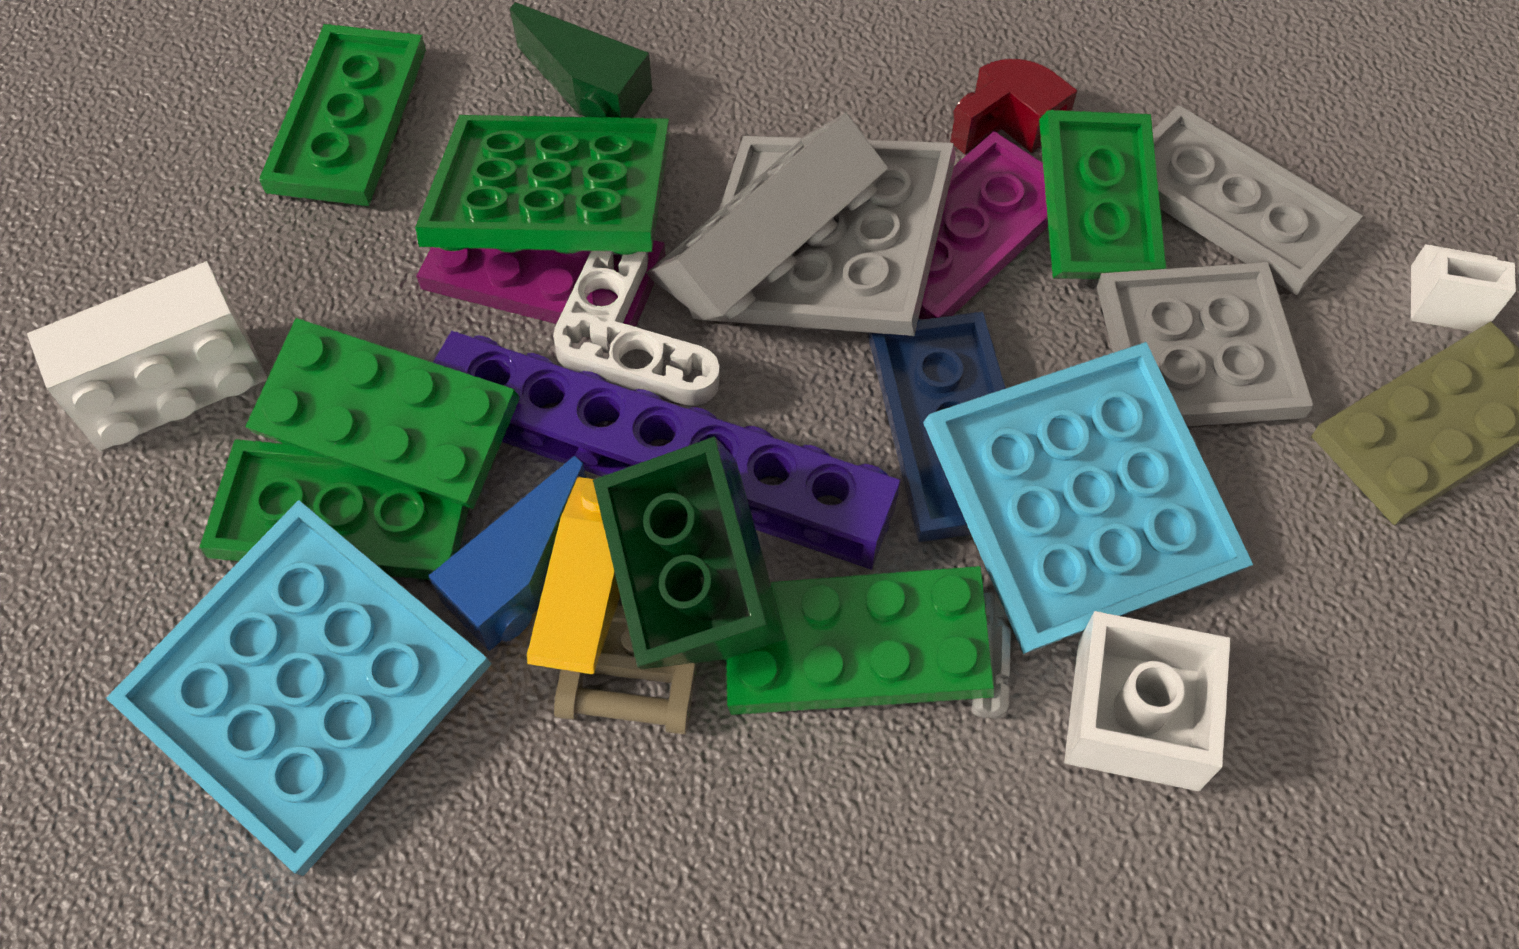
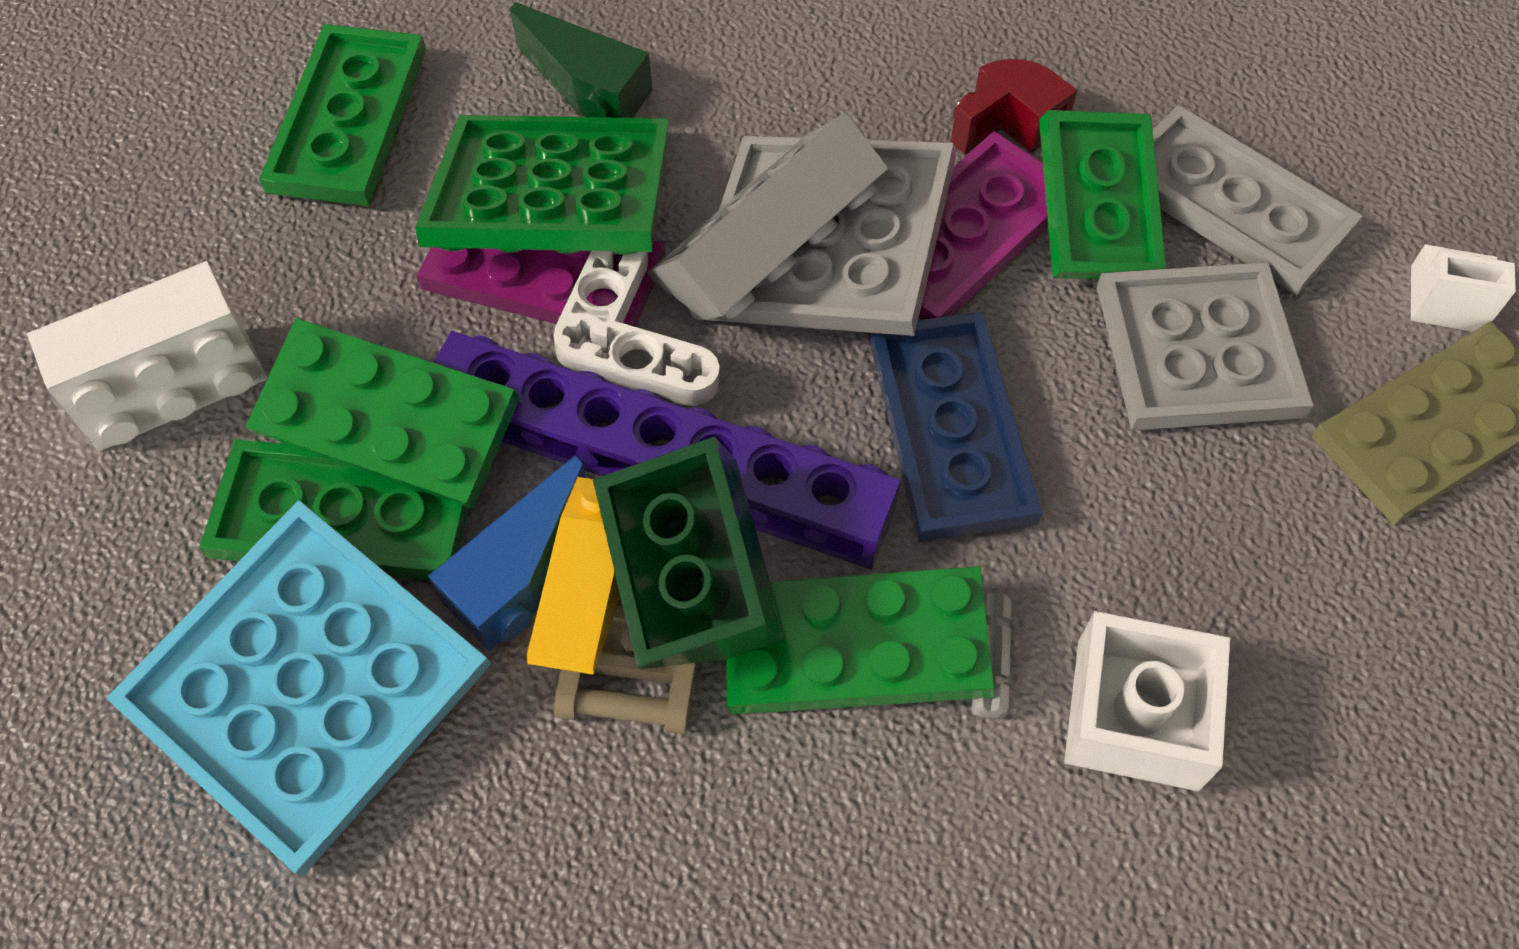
medium azure plate [923,342,1253,654] -> none

